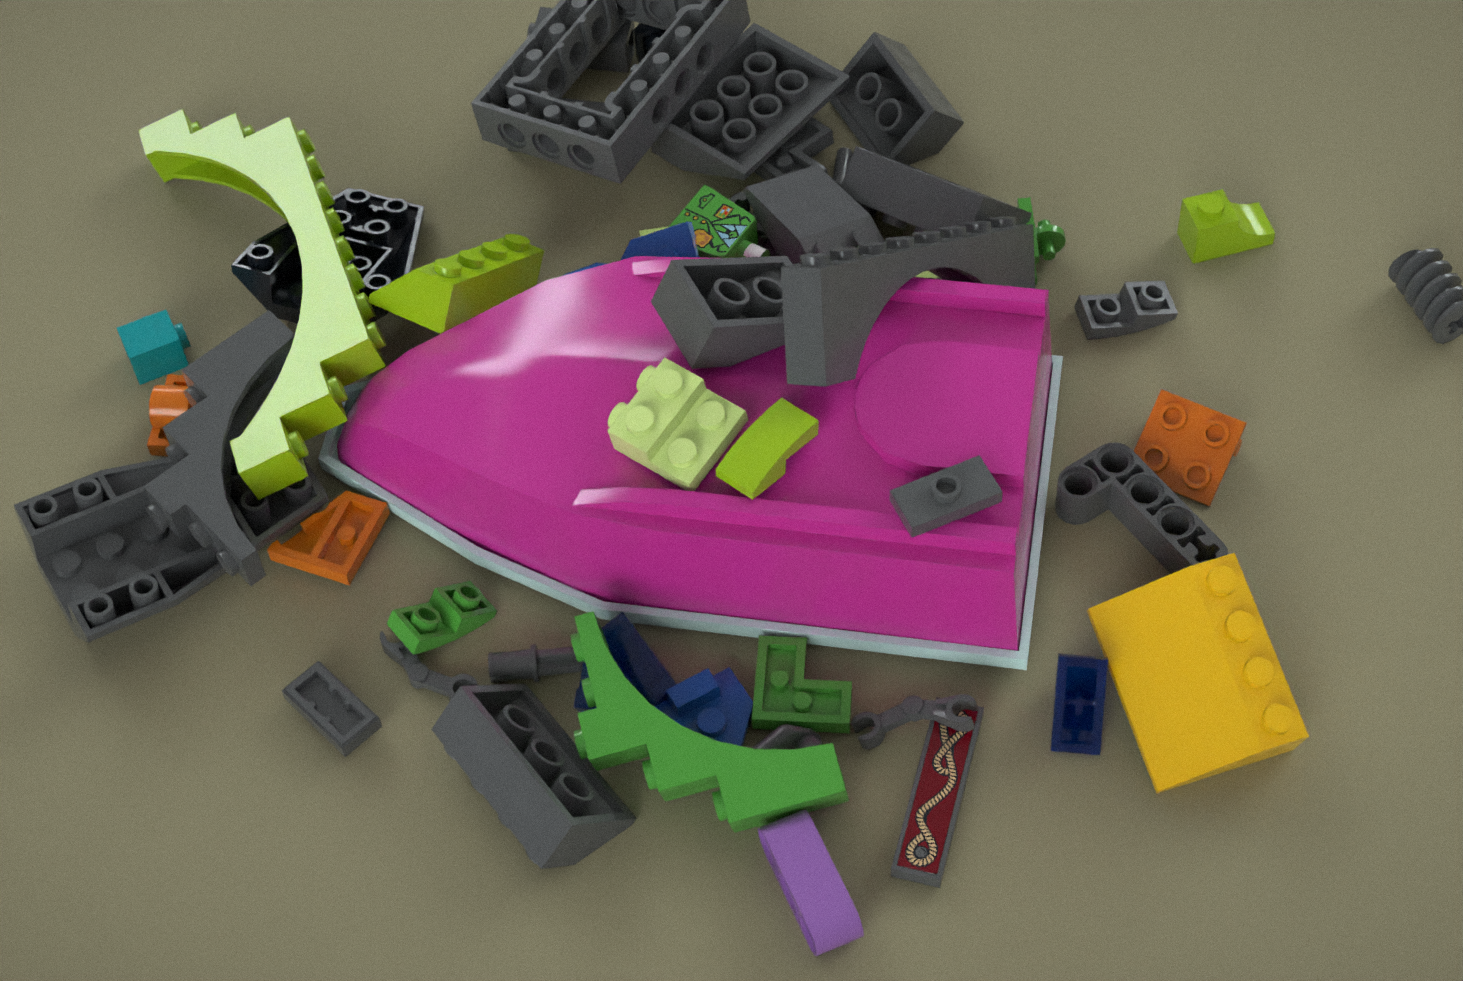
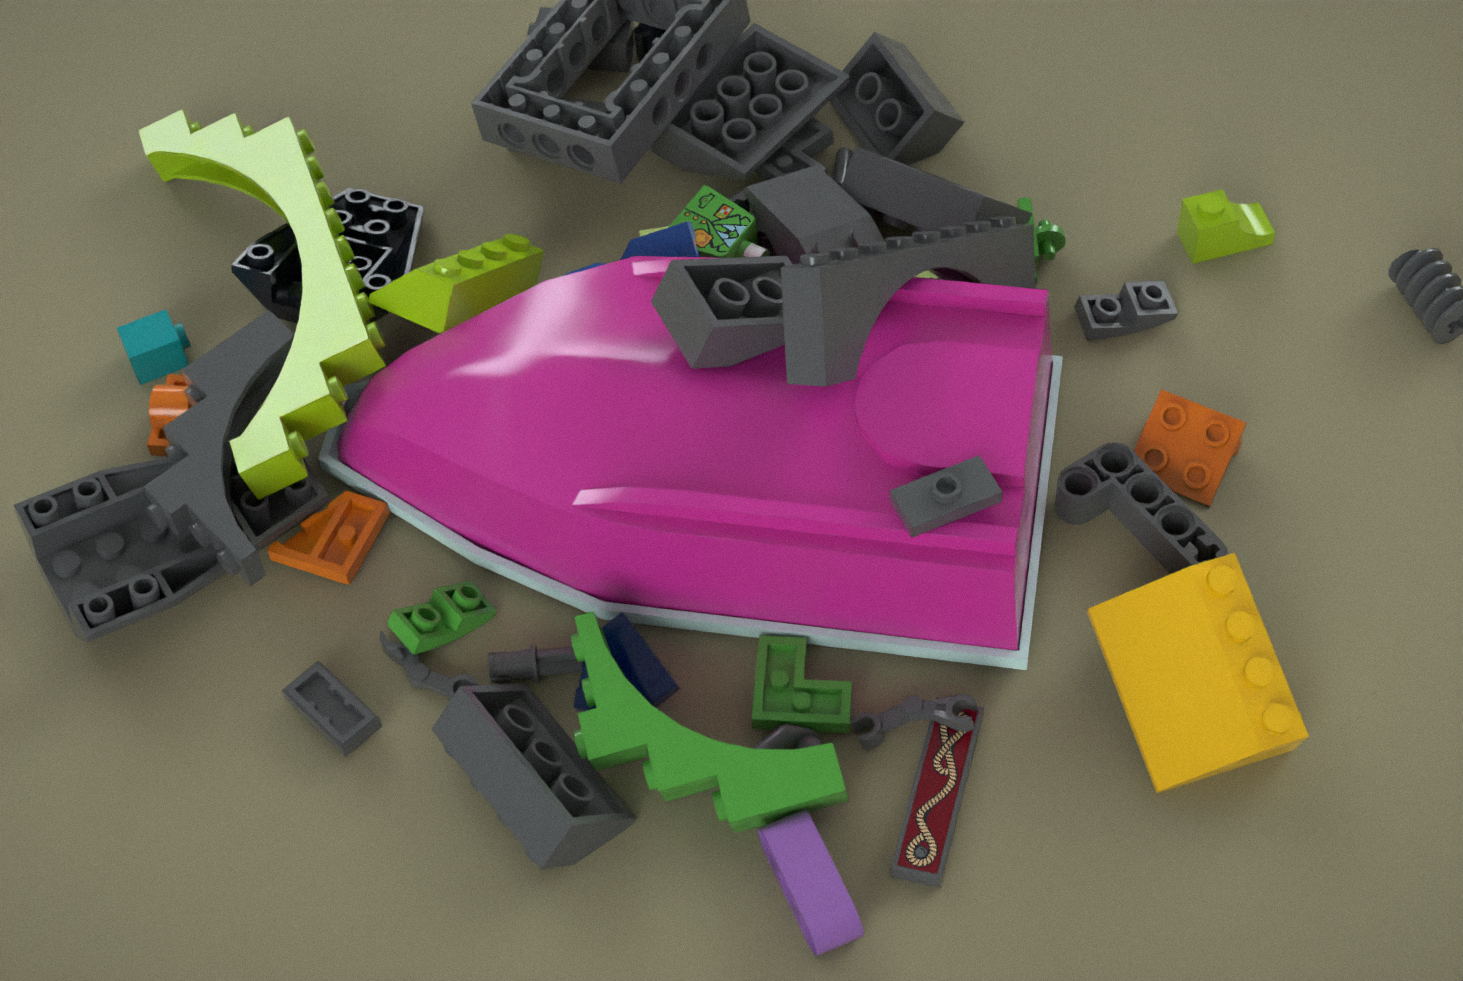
yellowish green plate [607,357,748,491] -> none
blue plate [654,667,753,746] -> none
lime slope [716,398,819,500] -> none
clear blue slope [1050,653,1108,755] -> none

